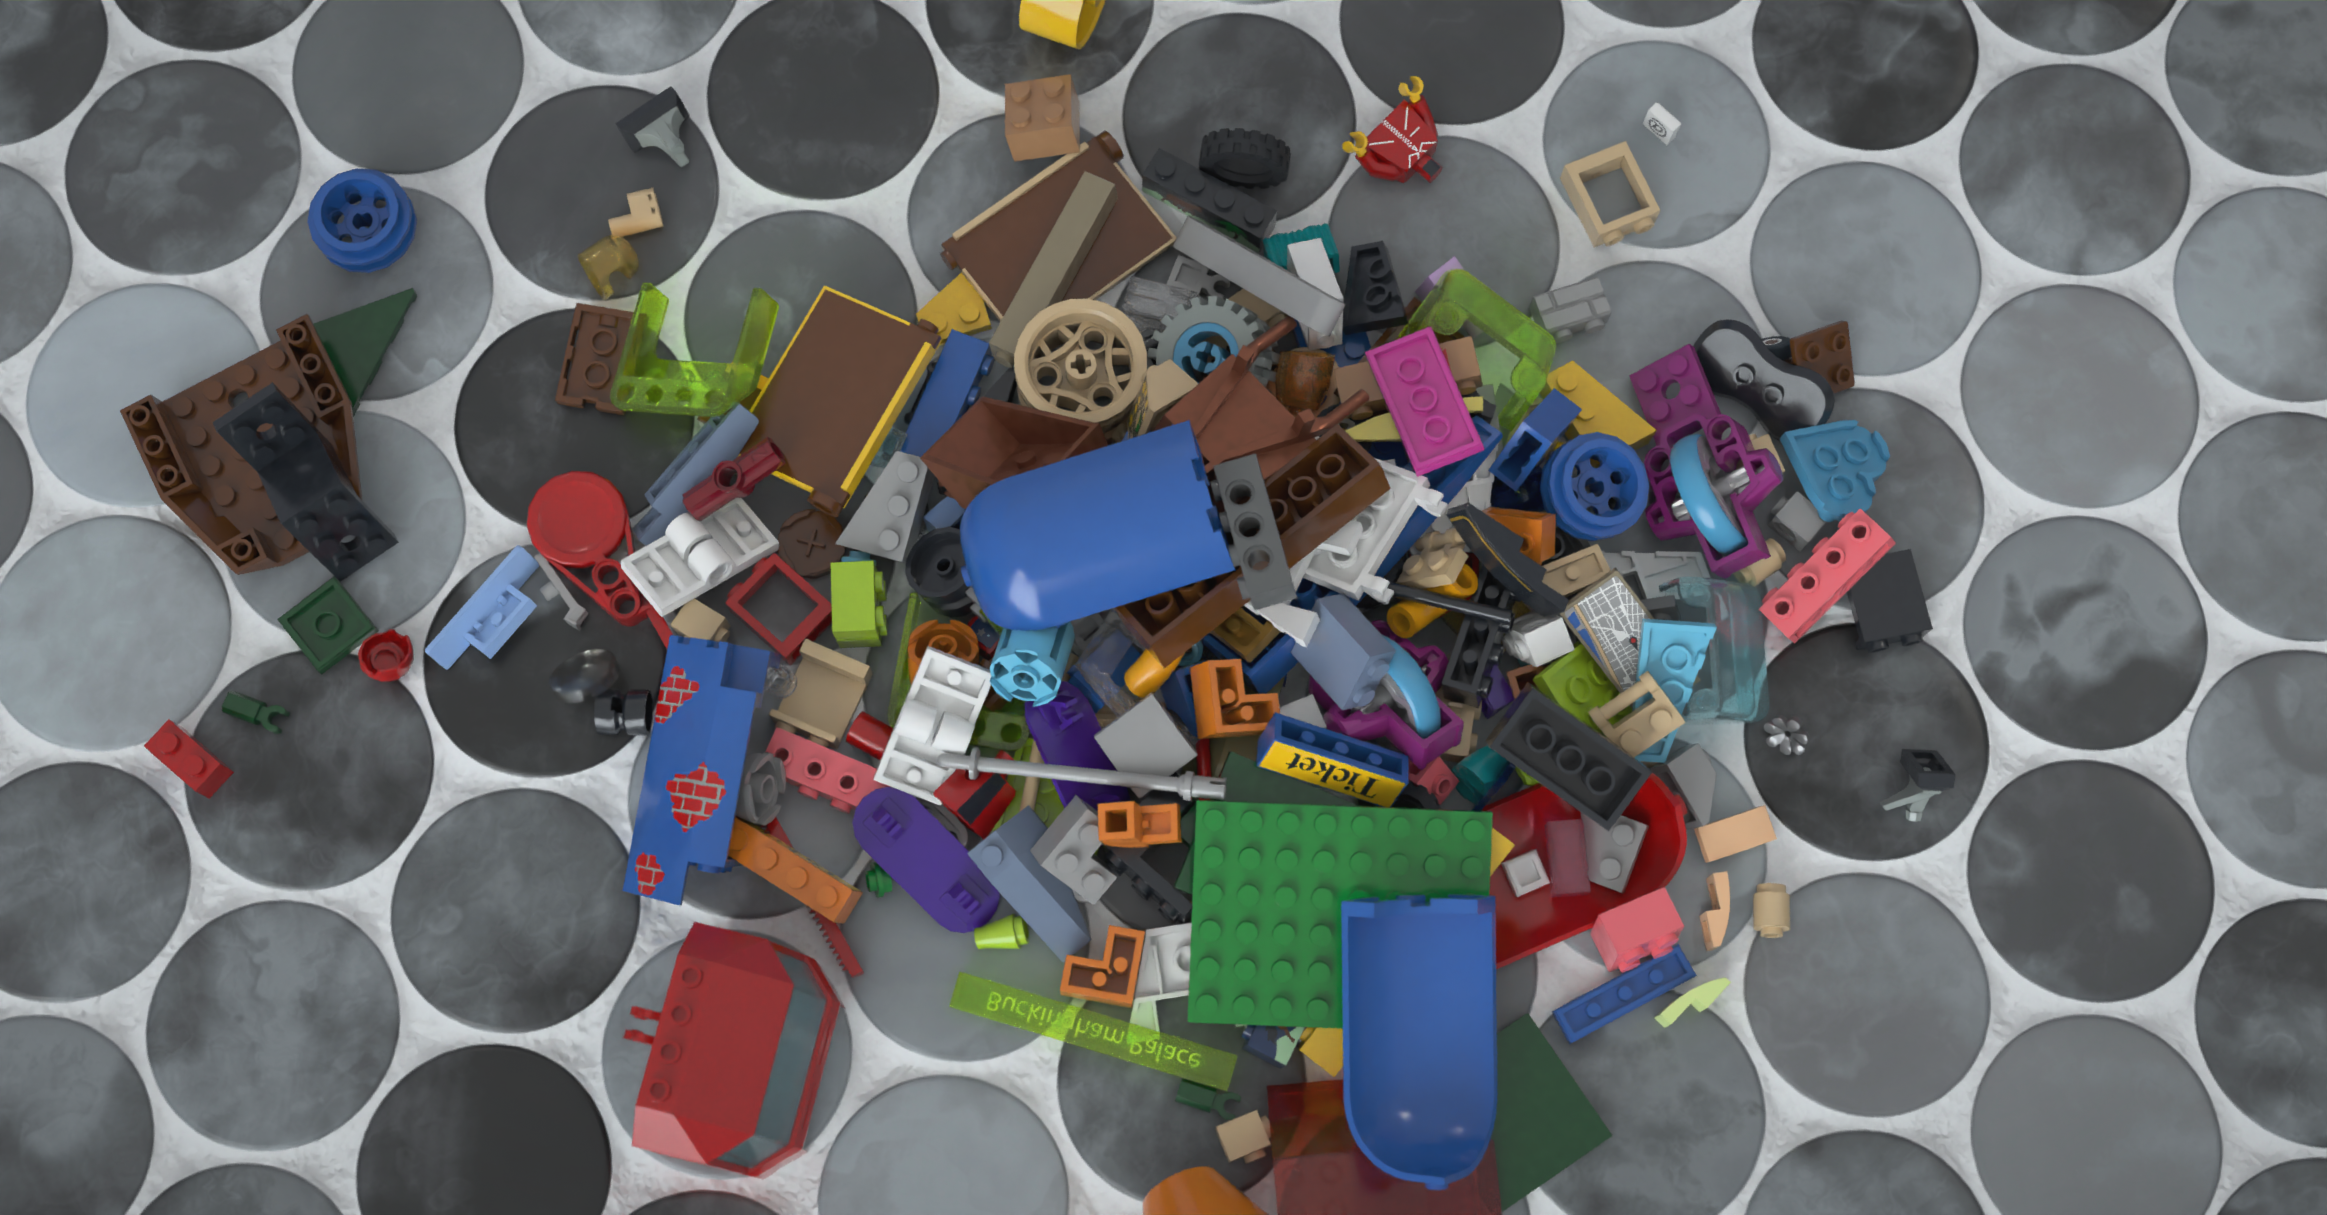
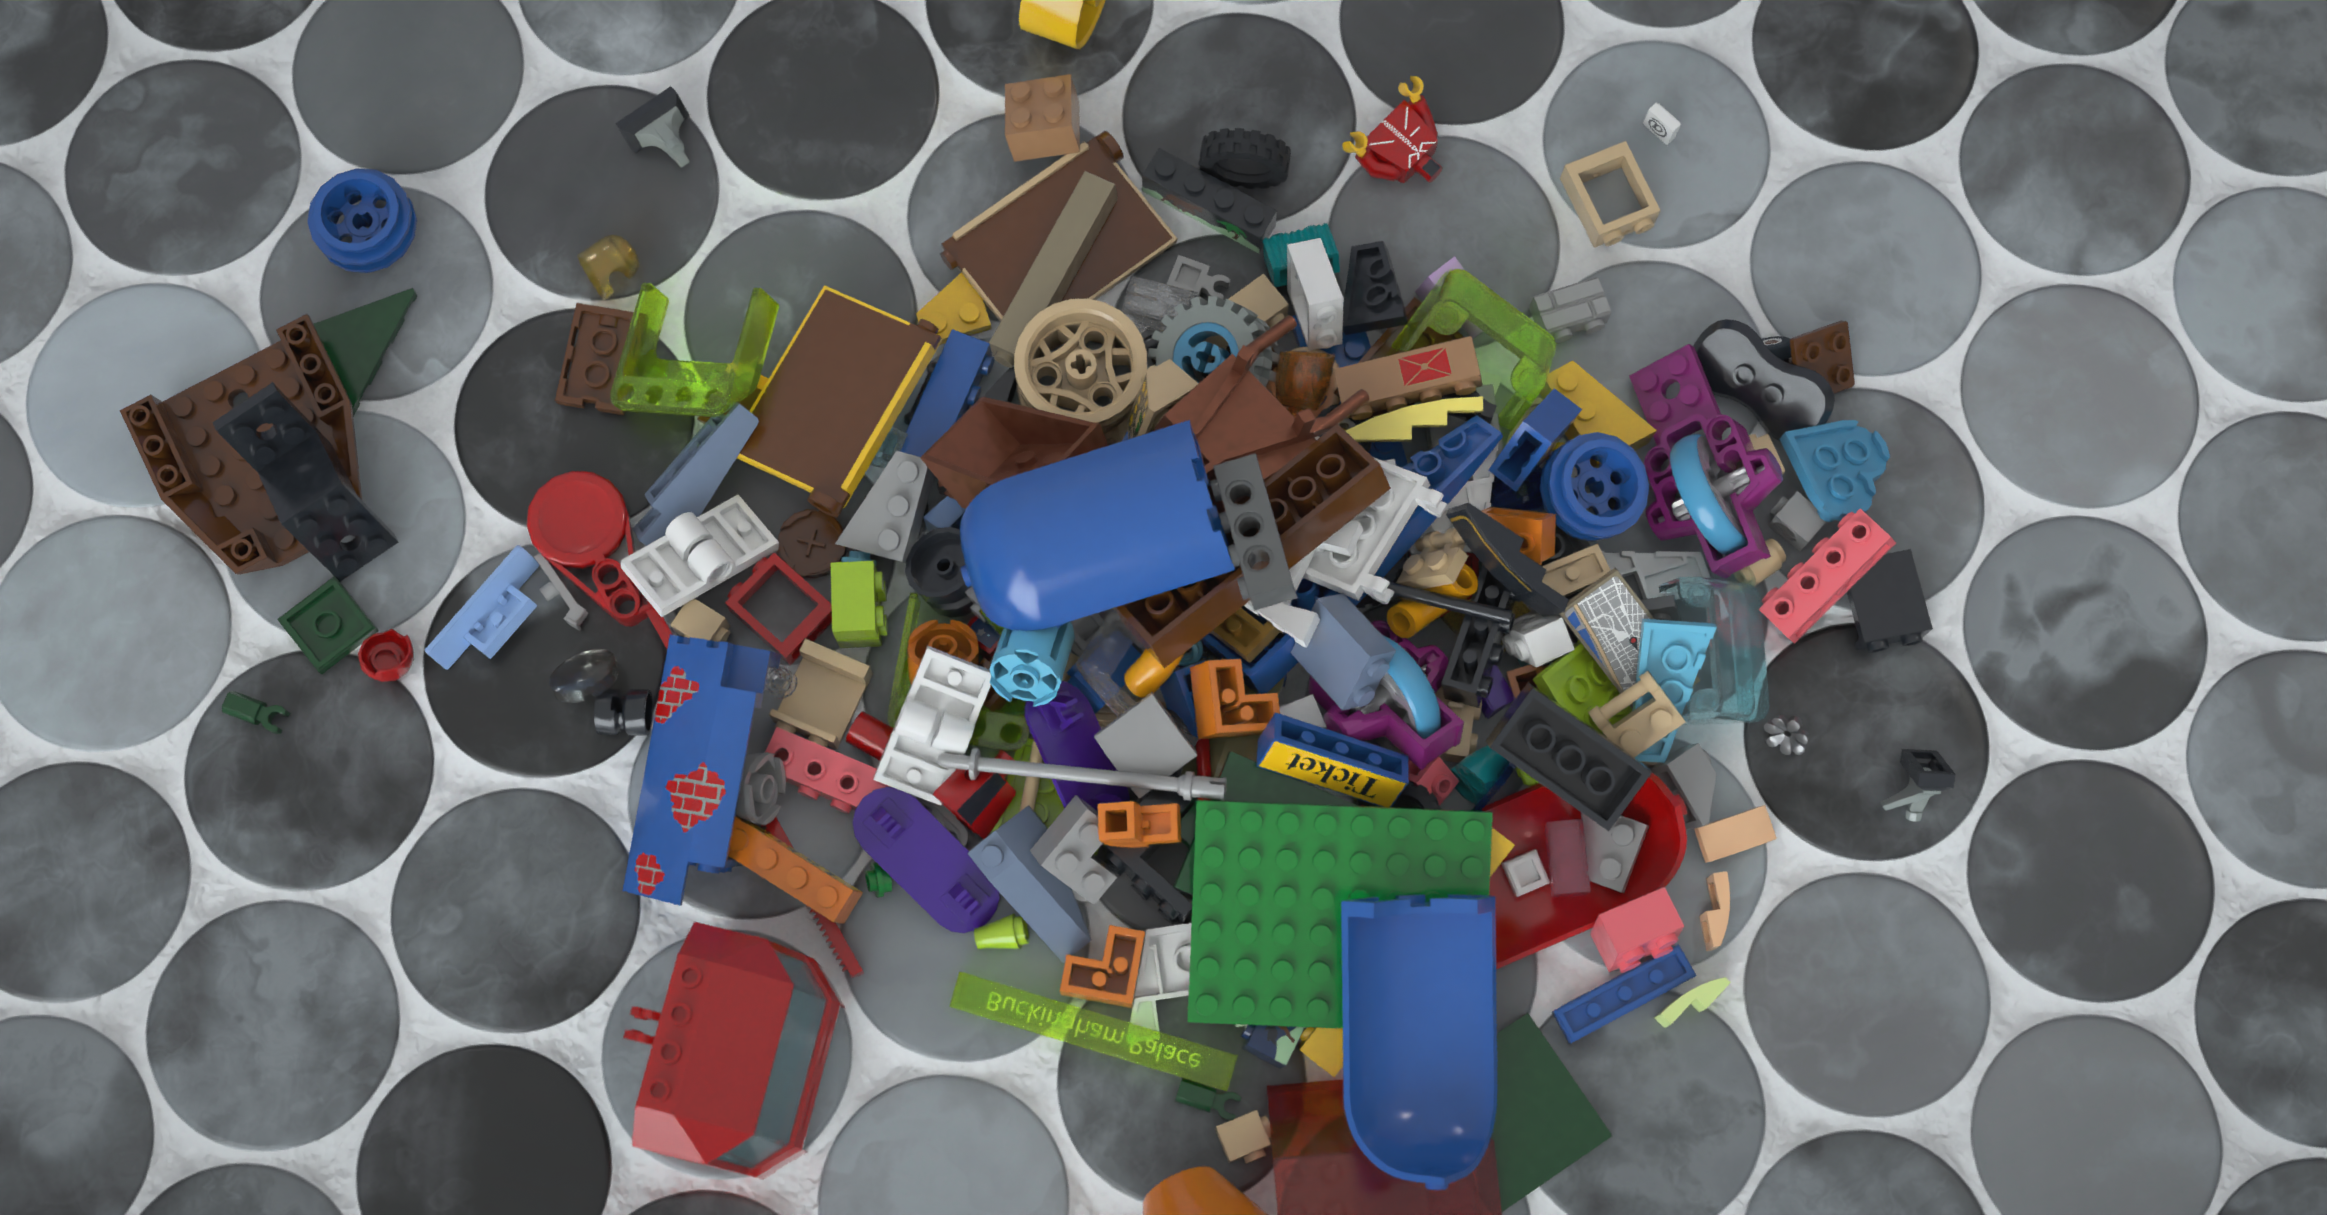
red brick [144,719,234,799] -> none
tan piece [608,188,664,239] -> none
dark red piece [682,437,786,521] -> none
light grey beam [1173,216,1346,336] -> none
dark pink tile [1365,326,1484,477] -> none
tan brick [1753,883,1790,938] -> none

